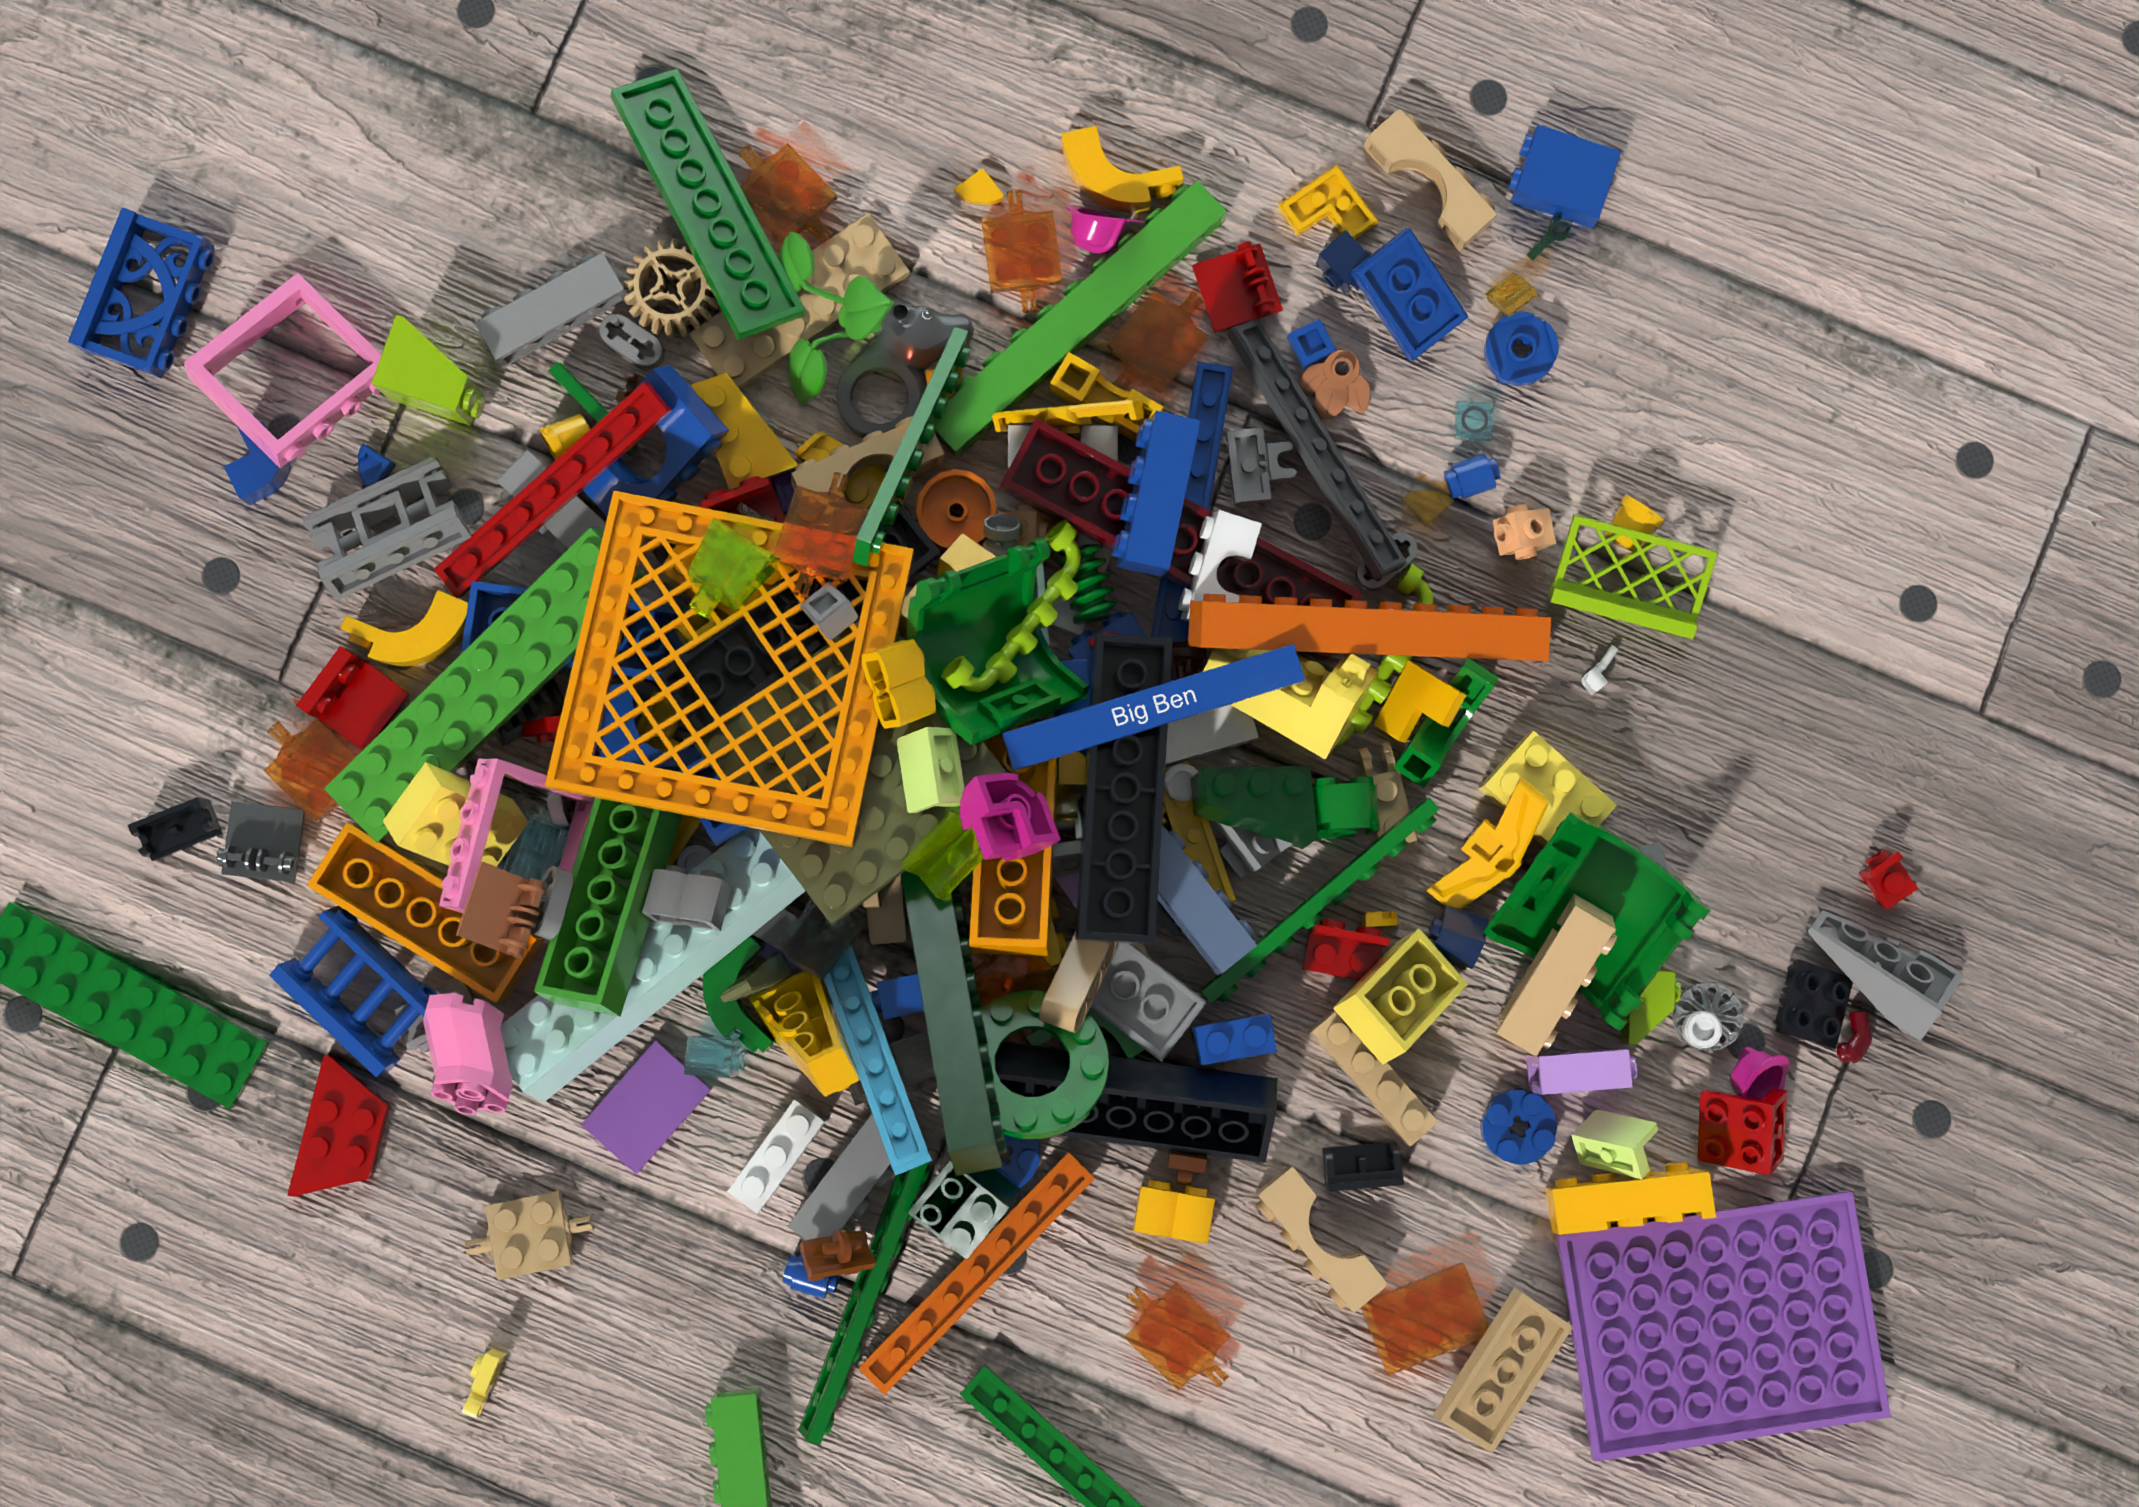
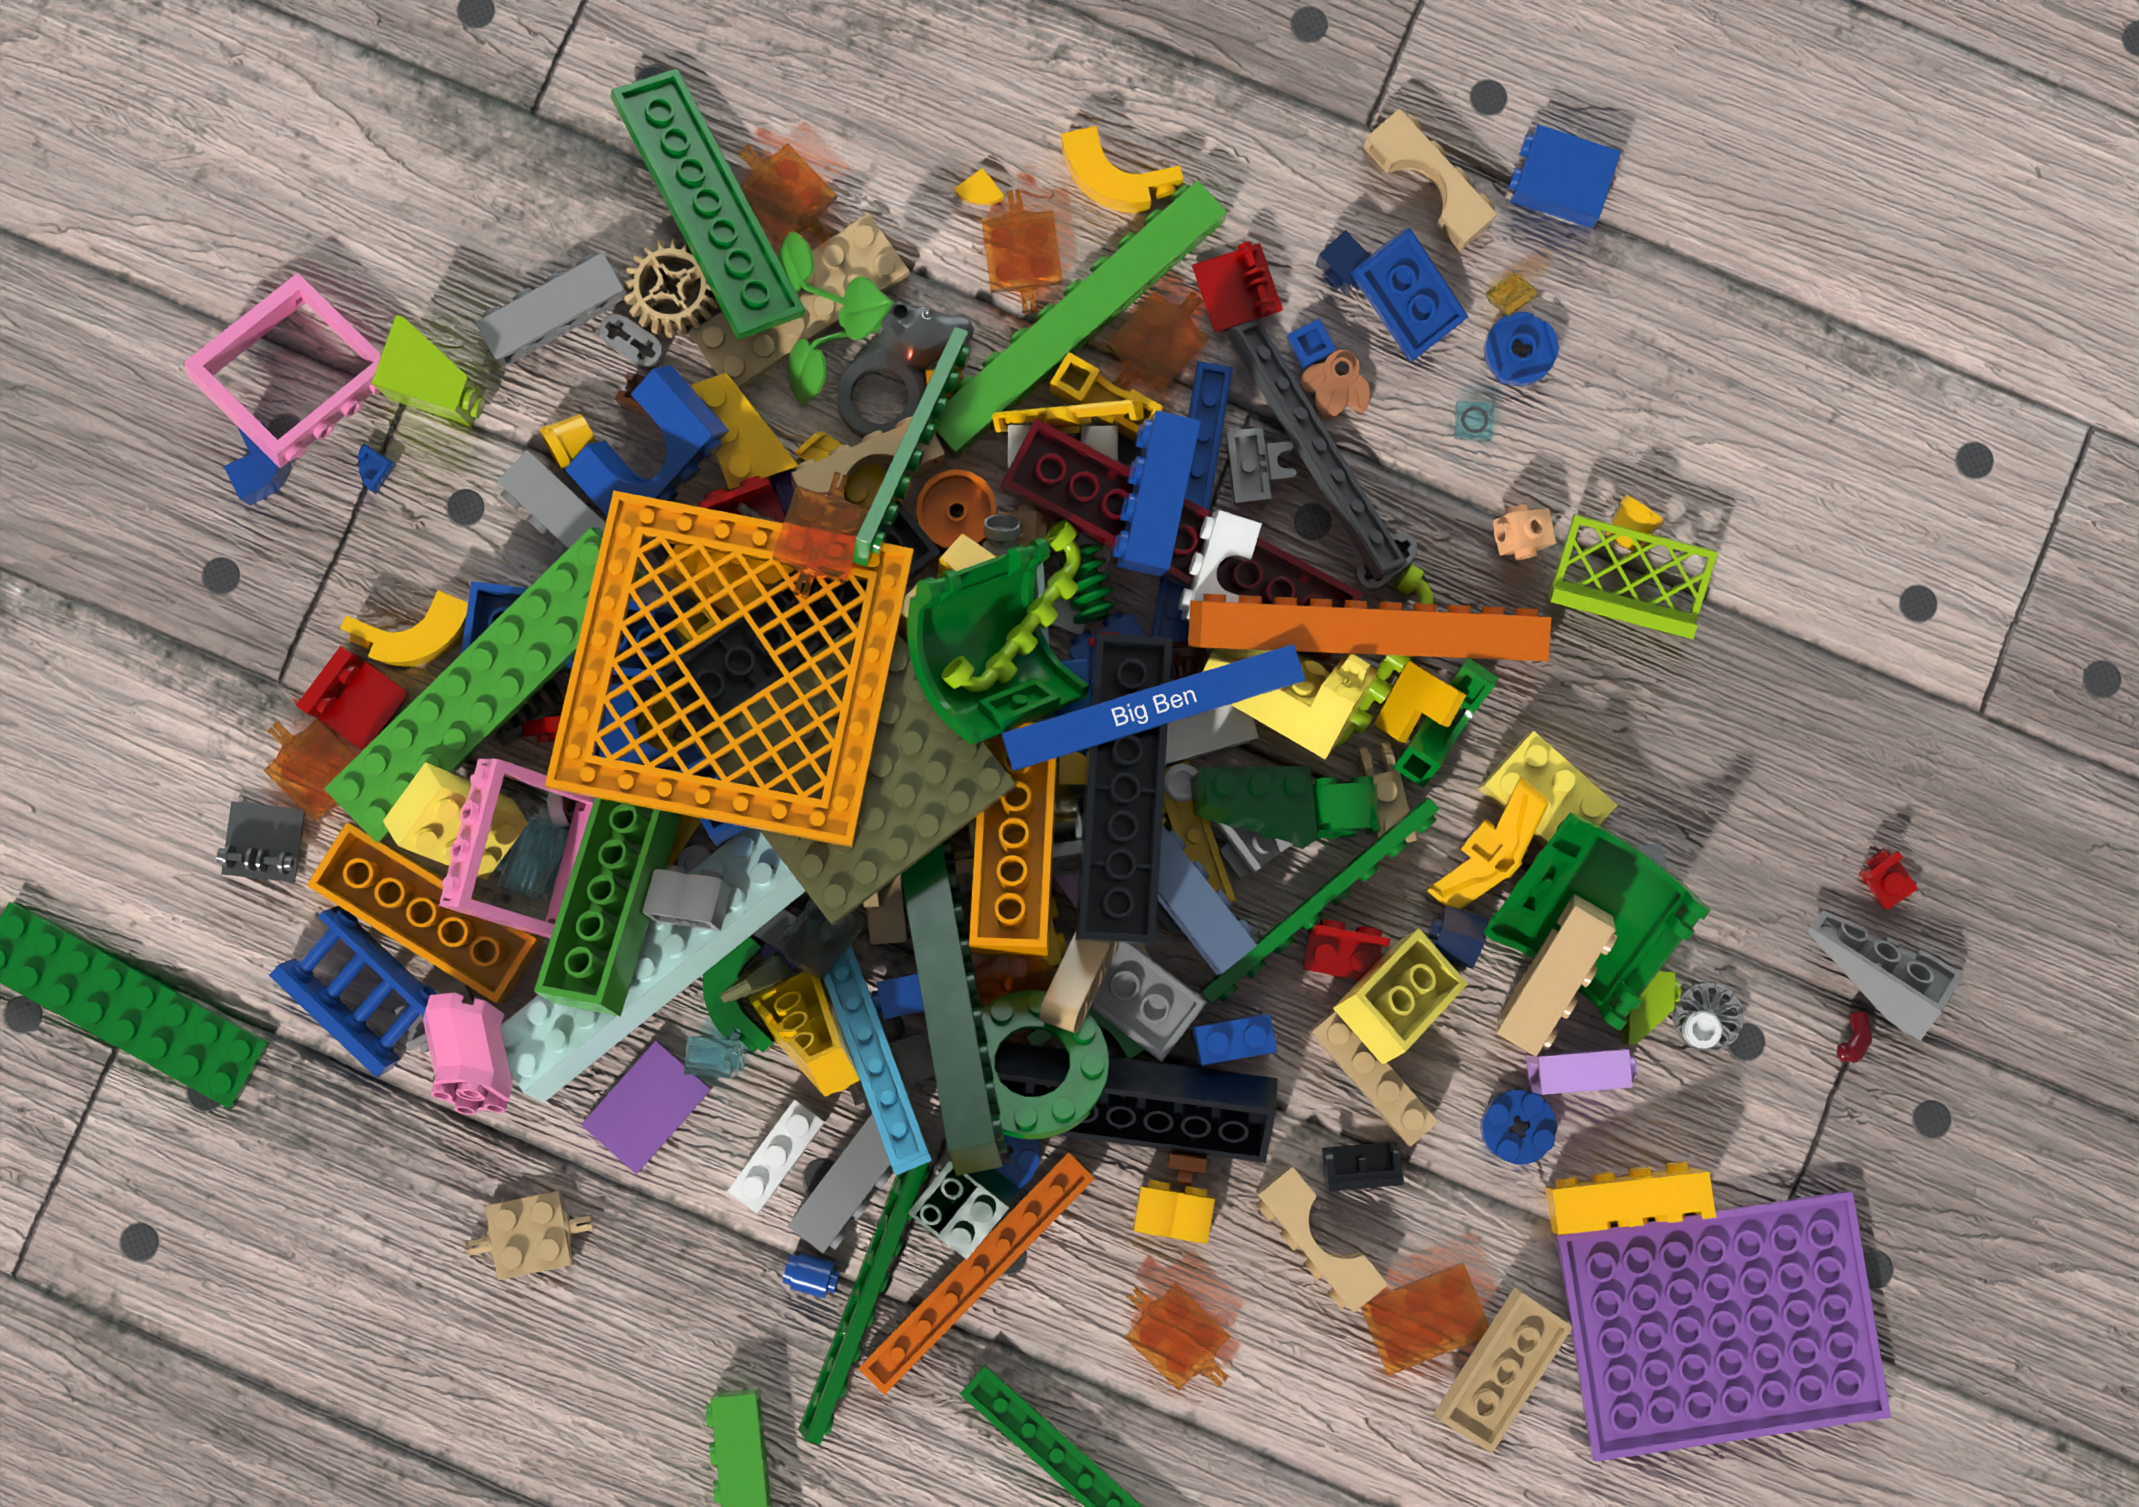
blue fence [68,207,215,379] -> none
black hinge [128,797,223,861] -> none
red wing [287,1054,391,1197] -> none
light grey fence [302,456,472,601] -> none
red plate [433,382,672,598] -> none
nougat hinge [456,861,547,959] -> none
light yellow plate [462,1348,507,1418] -> none
light grey beam [531,866,573,940] -> none
green tile [548,362,638,456] -> none
clear neon green torso [687,518,778,618] -> none
light grey slope [799,582,858,640] -> none
dark orange hips [799,1229,876,1282] -> none
yellow brick [862,639,936,729] -> none
yellowish green panel [897,727,965,813] -> none
clear neon green panel [901,810,984,900] -> none
dark pink brick [960,773,1061,862] -> none
dark pink piece [1066,205,1146,254] -> none
yellow tile [1278,165,1379,240] -> none
yellow tile [1361,911,1399,927] -> none
clear yellow tile [1401,490,1454,527] -> none
blue brick [1444,454,1501,499] -> none
clear green hand [1526,214,1571,261] -> none
yellowish green panel [1571,1110,1658,1179] -> none
white hand [1581,645,1618,695] -> none
red bracket [1697,1088,1788,1175] -> none
dark pink piece [1730,1047,1789,1100] -> none
black hinge [1773,959,1853,1049] -> none

